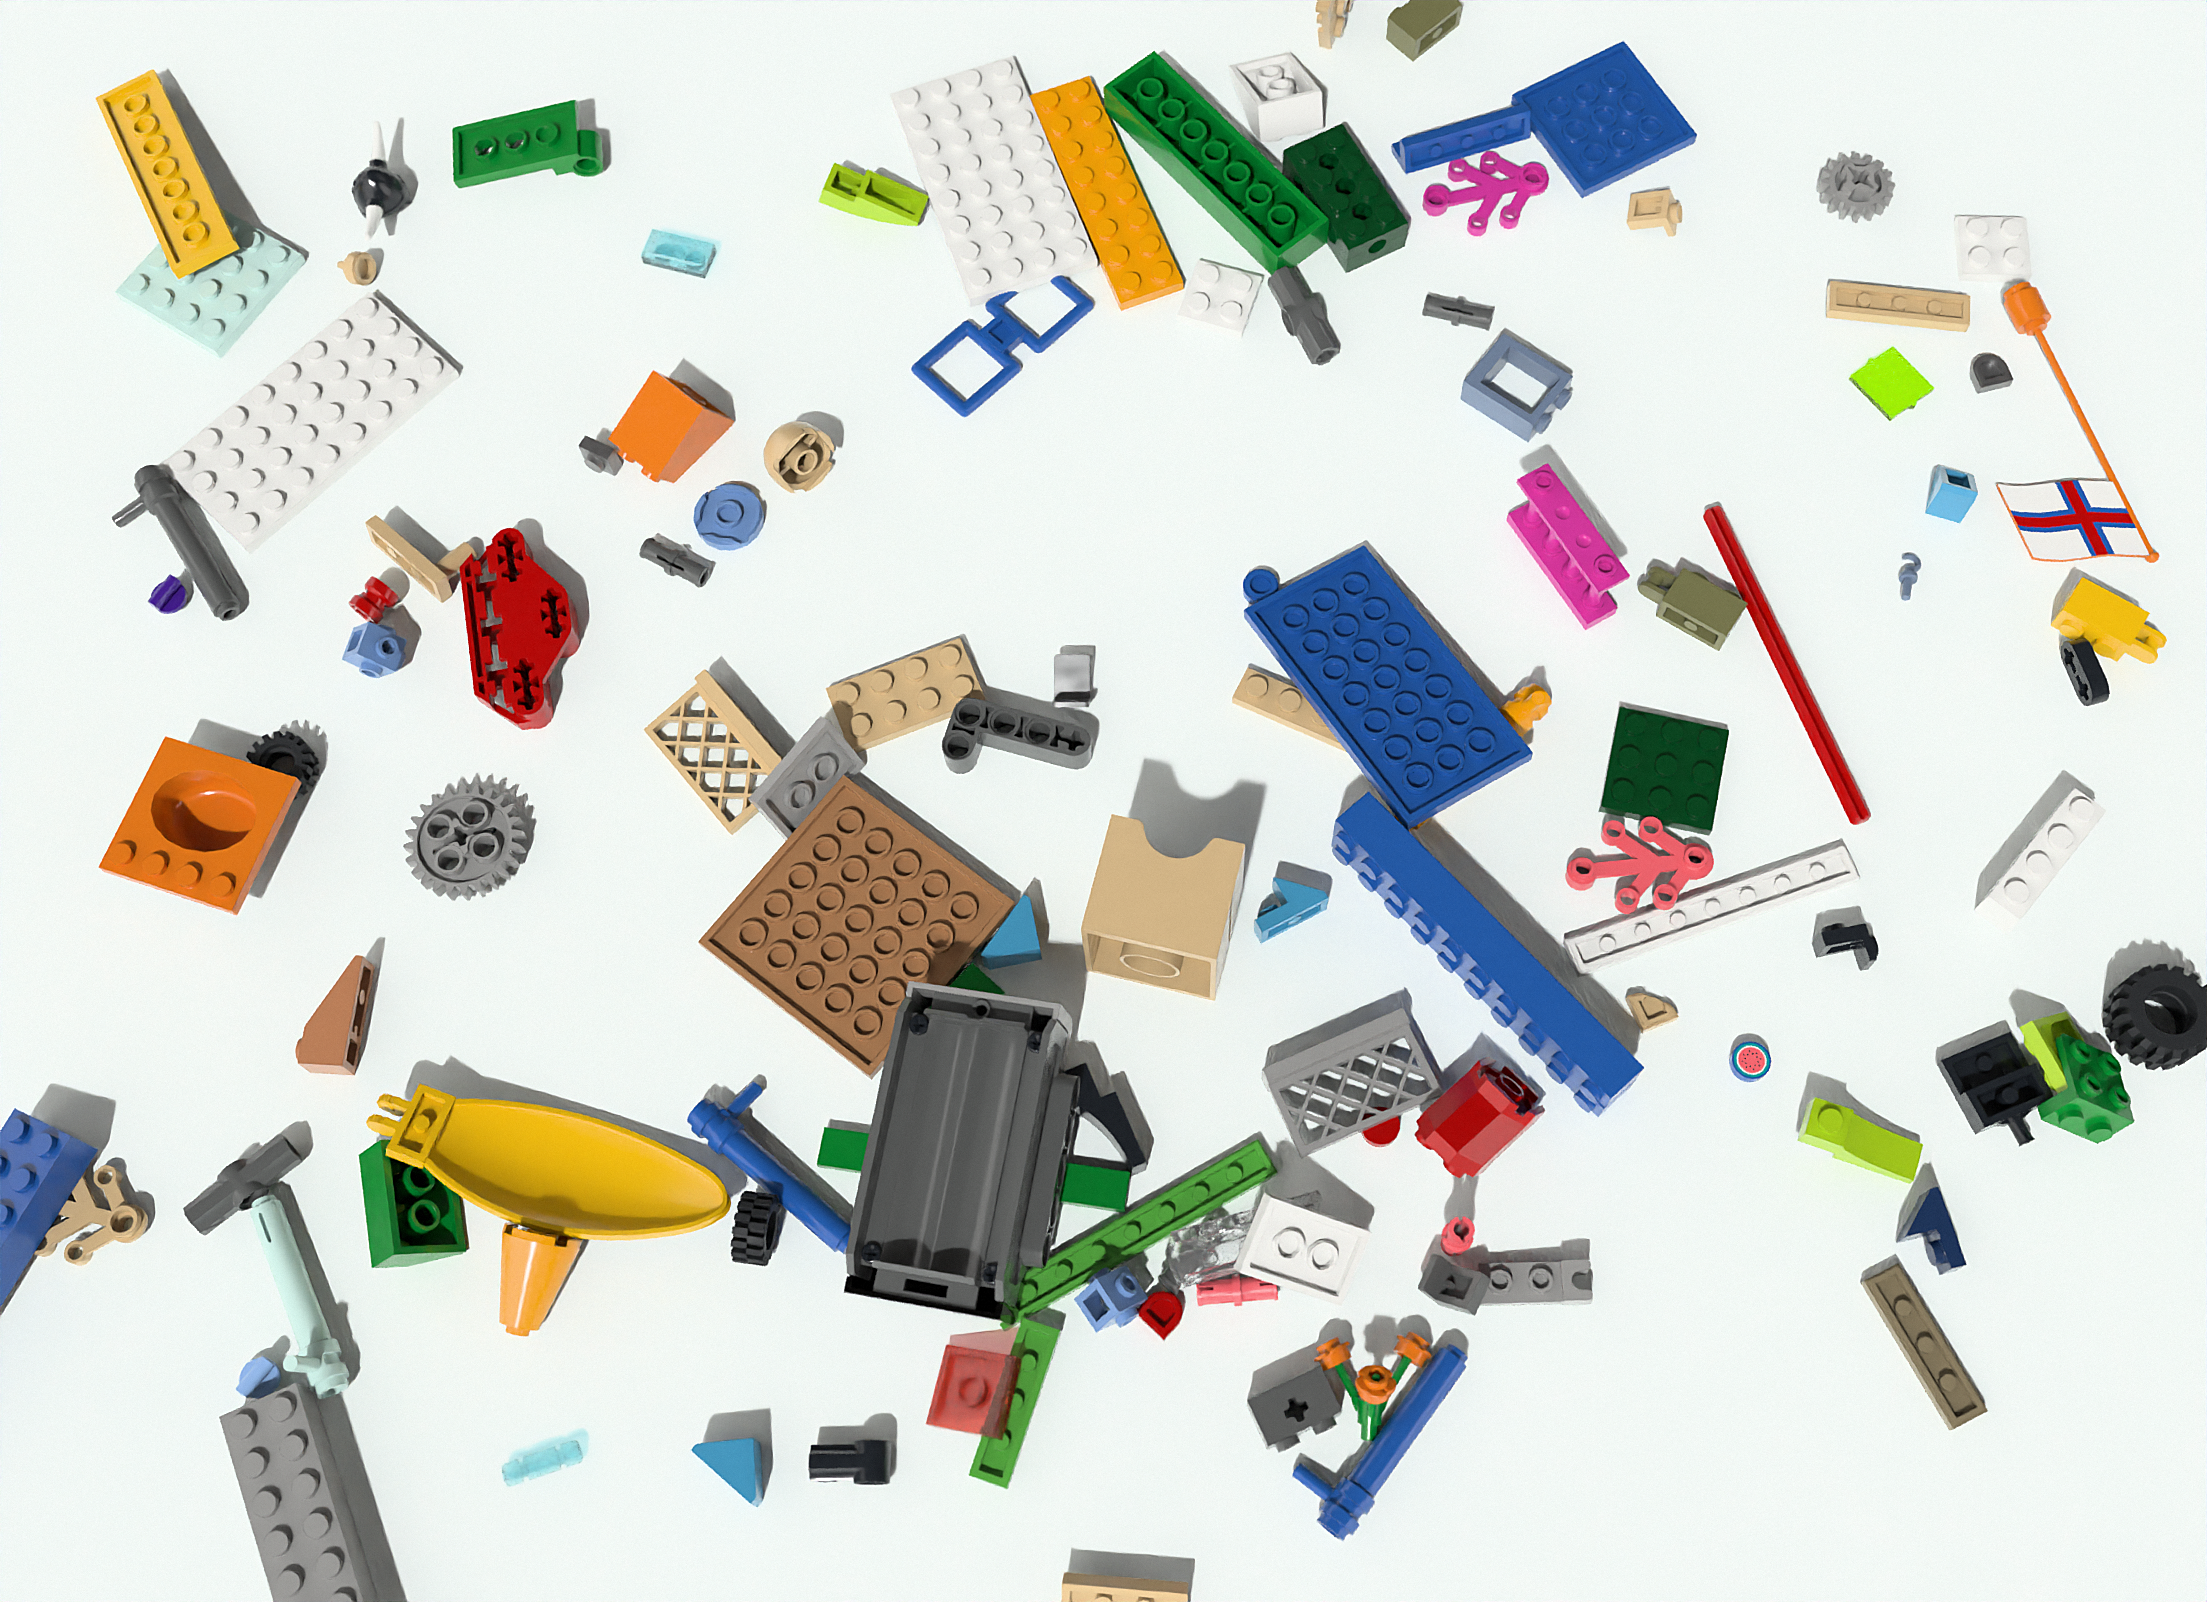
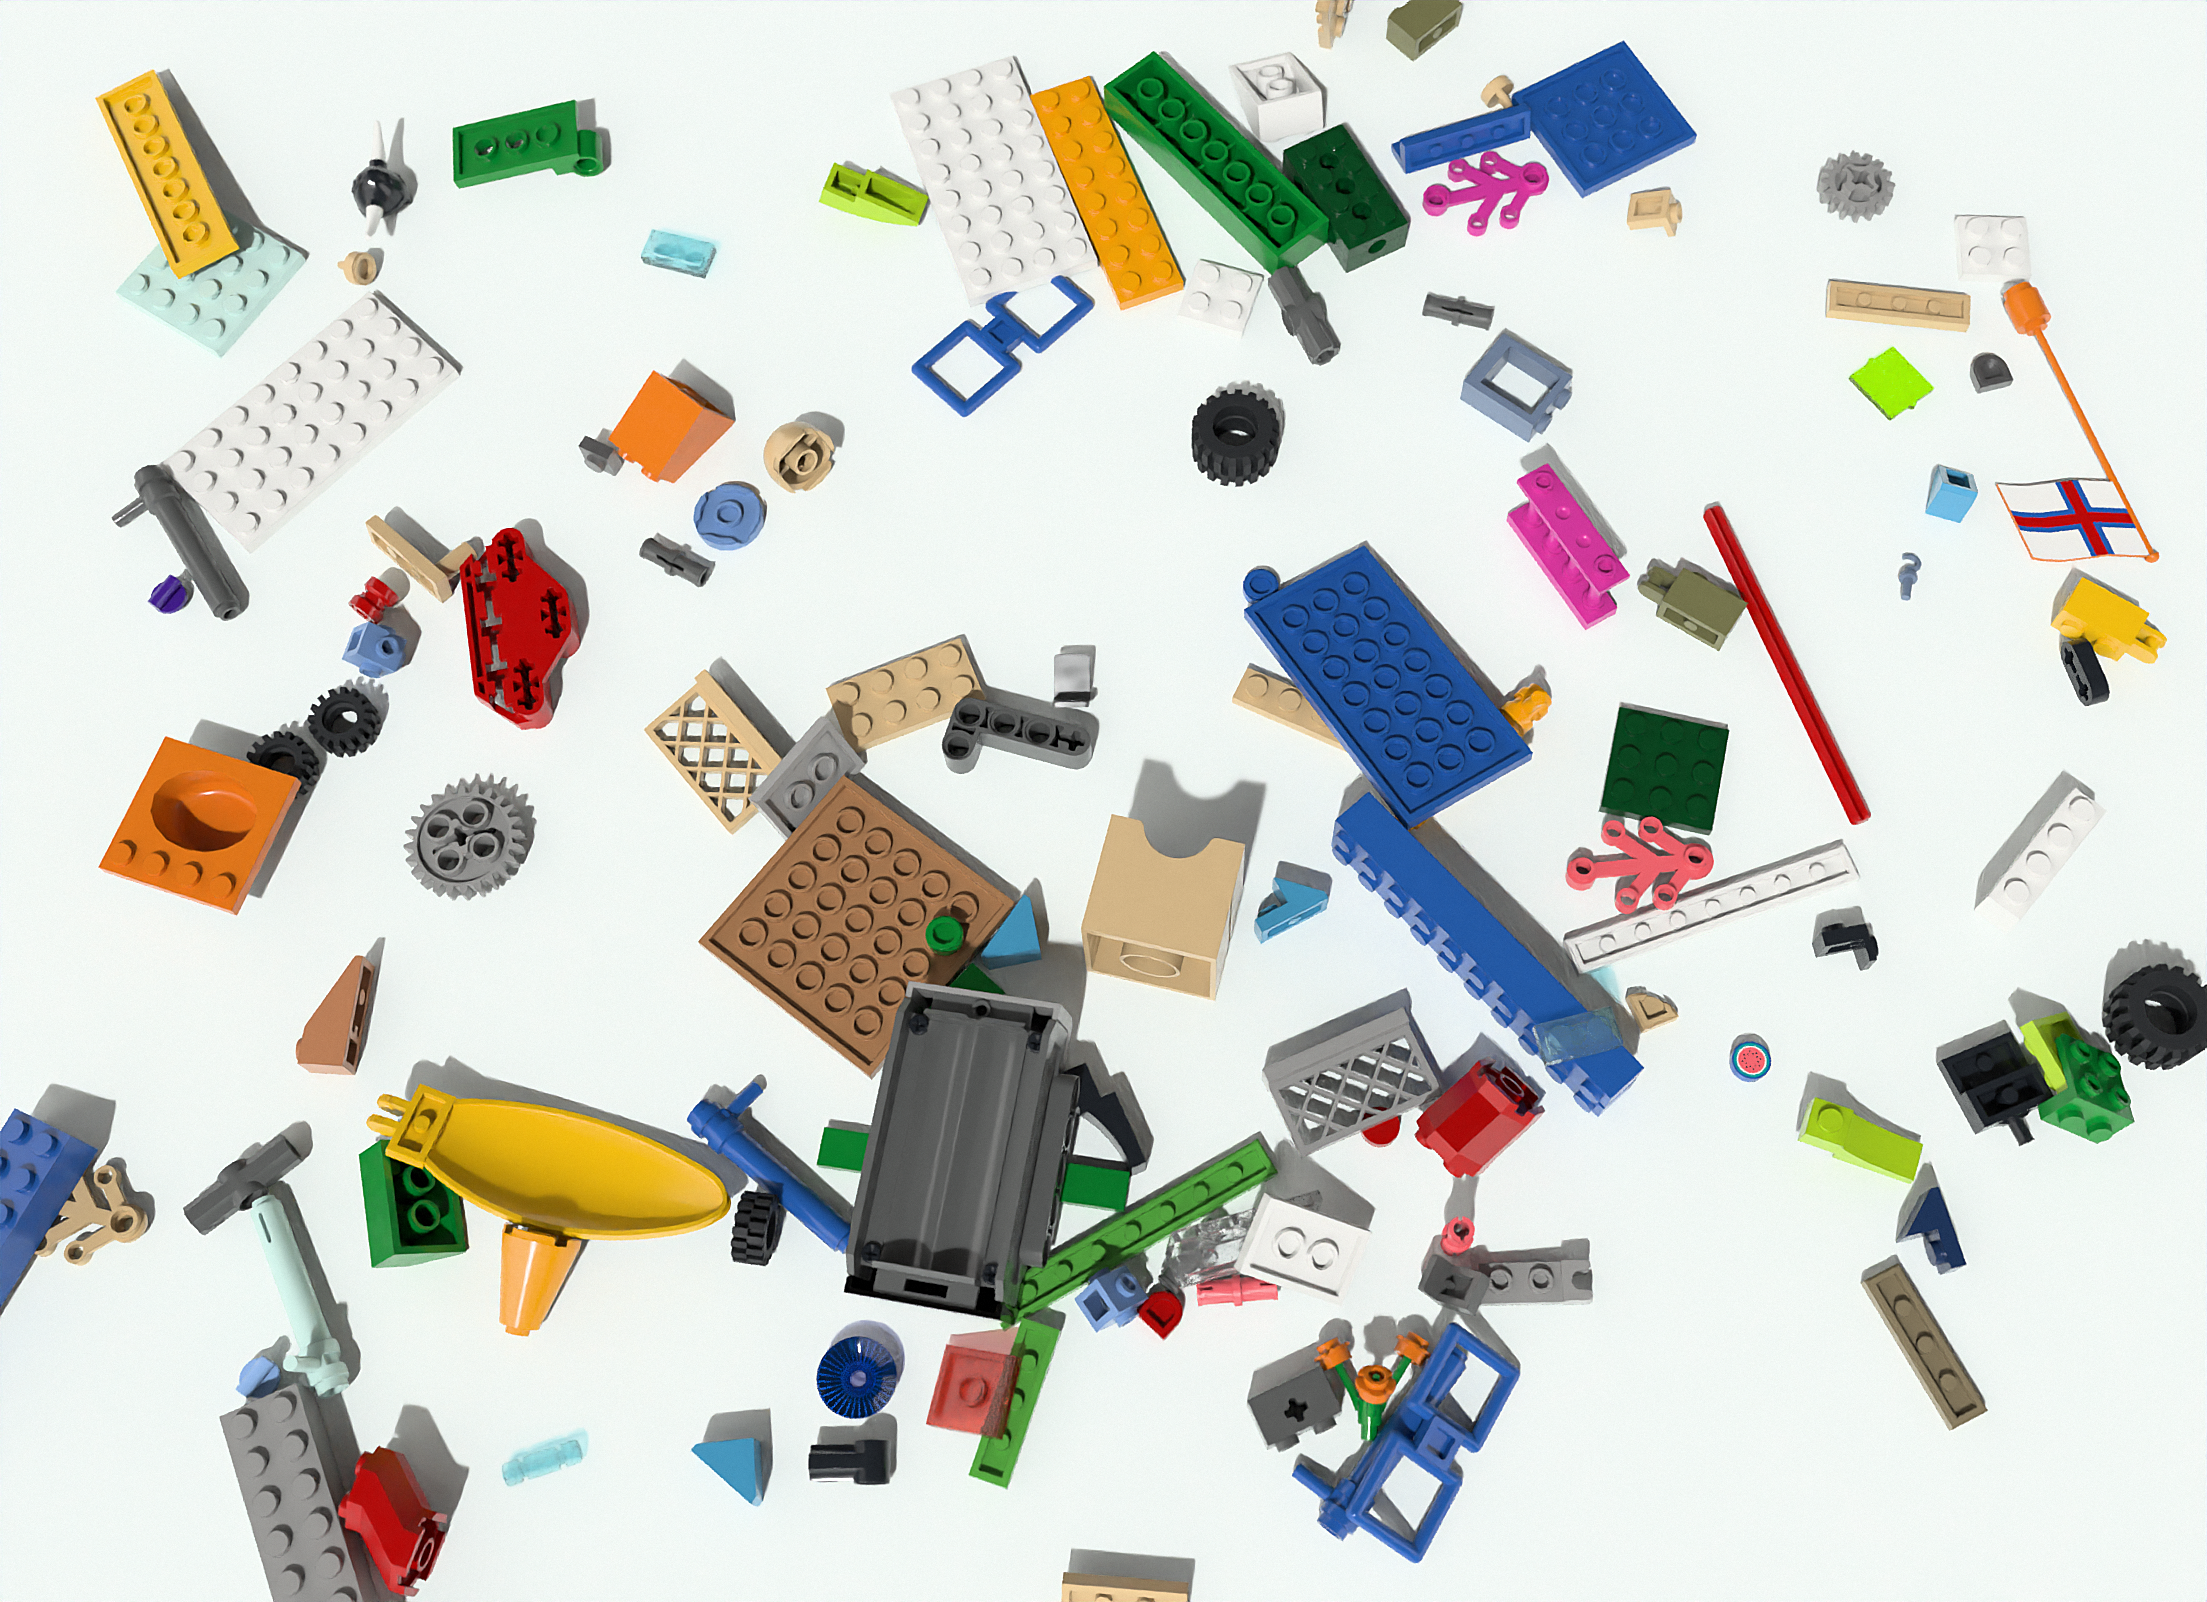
none -> black tyre [307,687,381,757]
none -> red brick [338,1446,447,1597]
none -> clear blue dish [816,1336,897,1419]
none -> green tile [925,916,964,956]
none -> black tyre [1191,389,1280,487]
none -> blue bar [1346,1322,1520,1564]
none -> tan tile [1480,75,1514,109]
none -> clear light blue plate [1532,1006,1623,1067]

